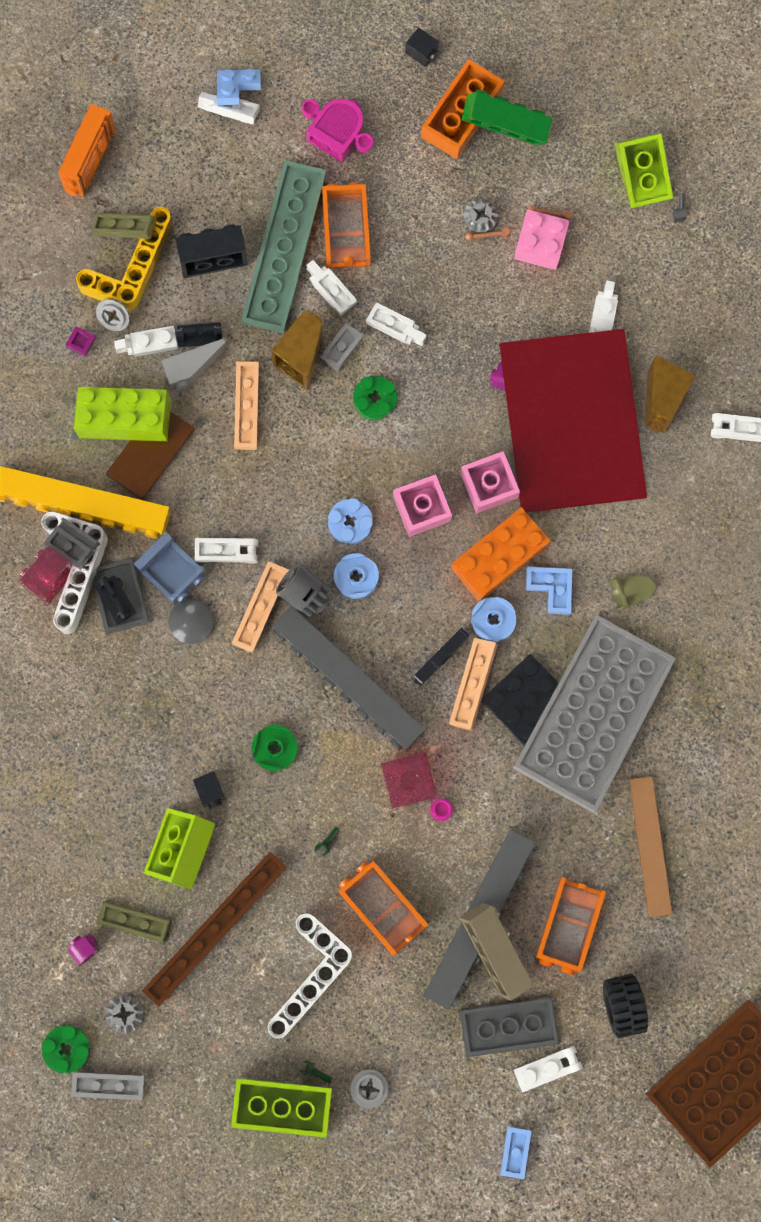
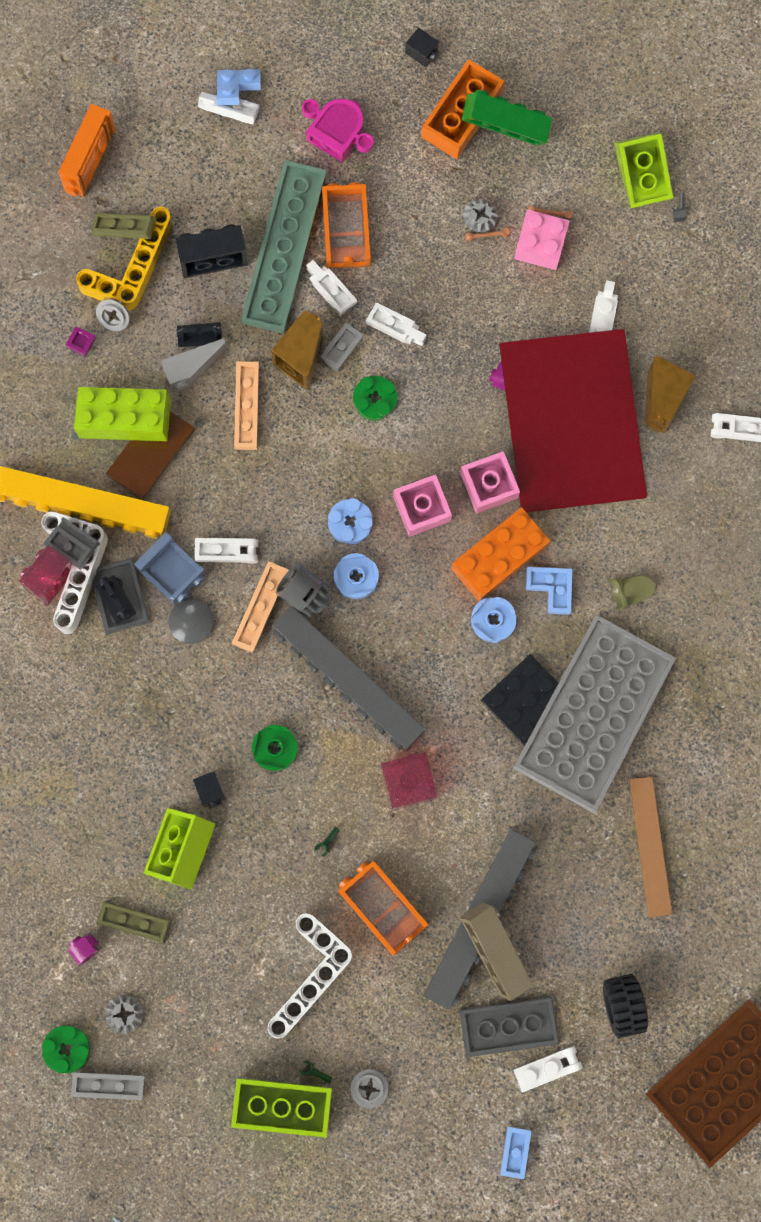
white hinge [114,326,178,357] -> none
reddish brown plate [142,851,287,1007] -> none
black piece [412,628,470,687] -> none
dark pink plate [430,798,453,822] -> none
light nougat plate [449,638,498,731] -> none
clear door [534,877,606,976] -> none

